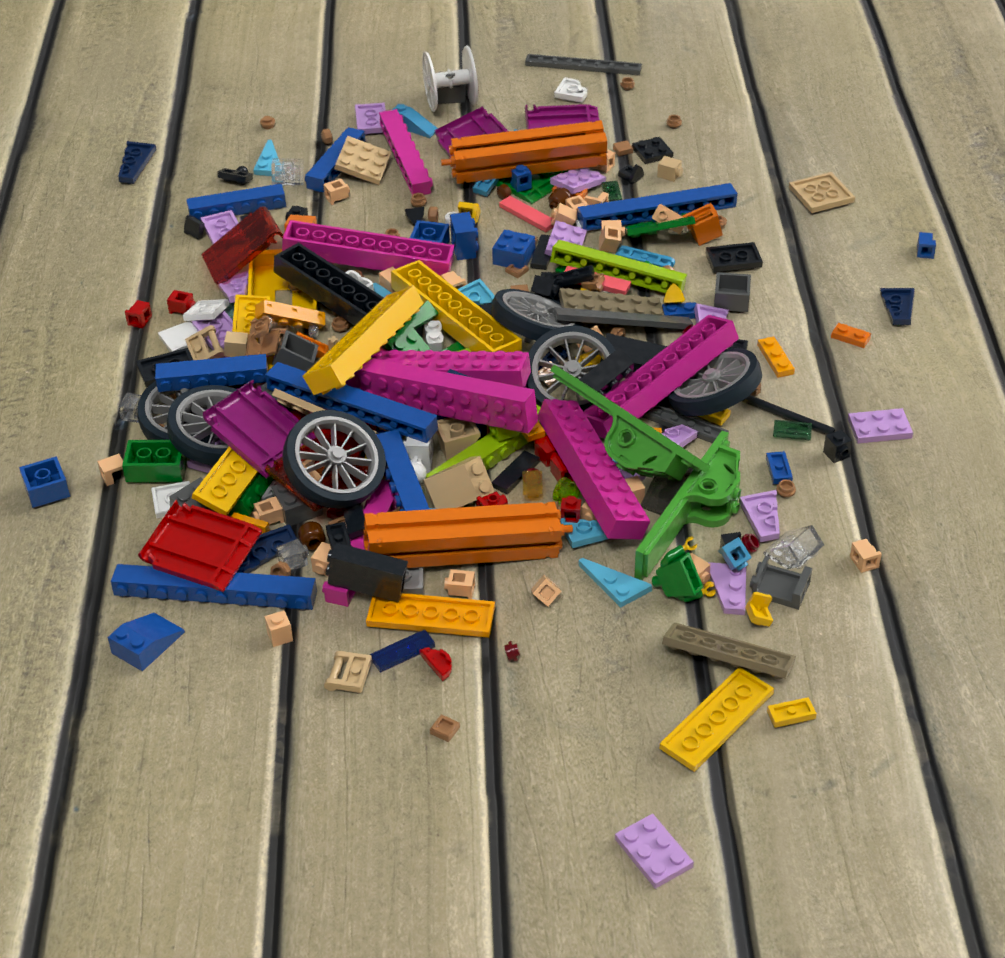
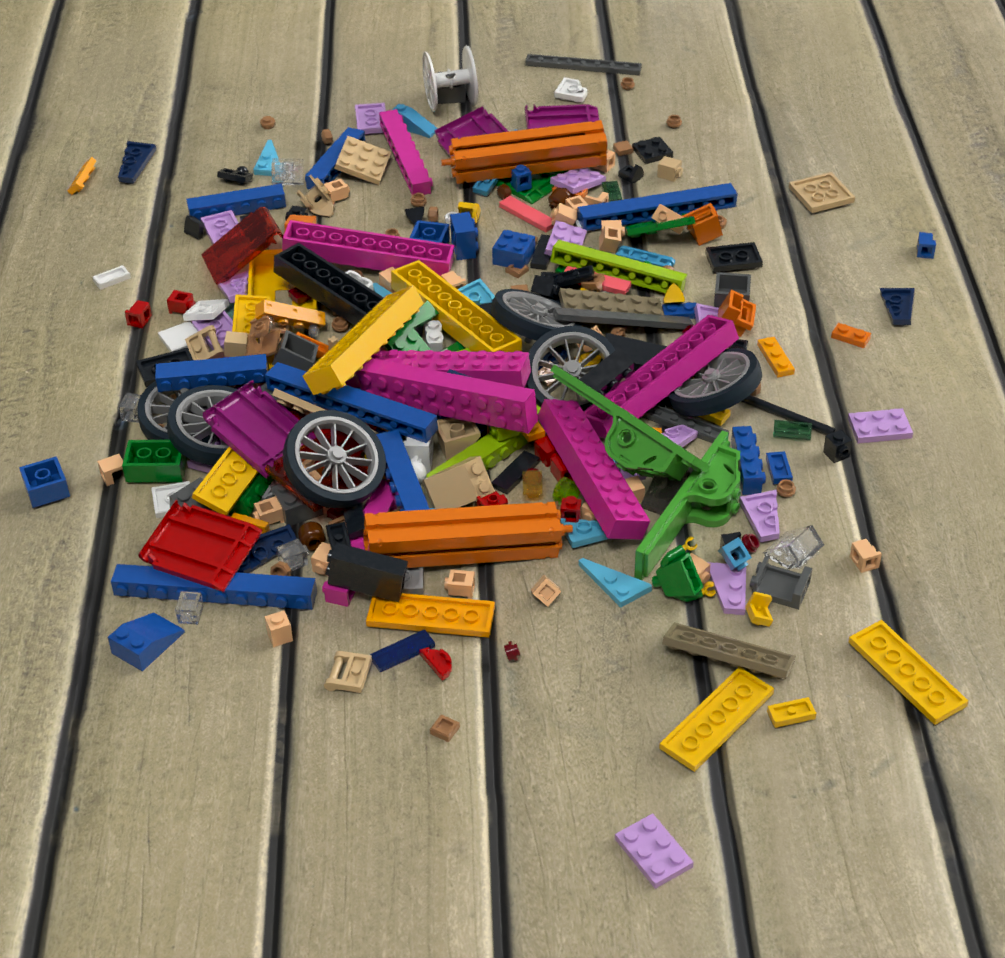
none -> light orange plate [67,157,96,195]
none -> white tile [93,265,131,290]
none -> clear brick [175,591,204,625]
none -> dark red plate [288,287,312,304]
none -> tan piece [296,175,334,217]
none -> orange plate [717,290,756,337]
none -> blue brick [731,426,766,495]
none -> yellow plate [848,620,969,725]

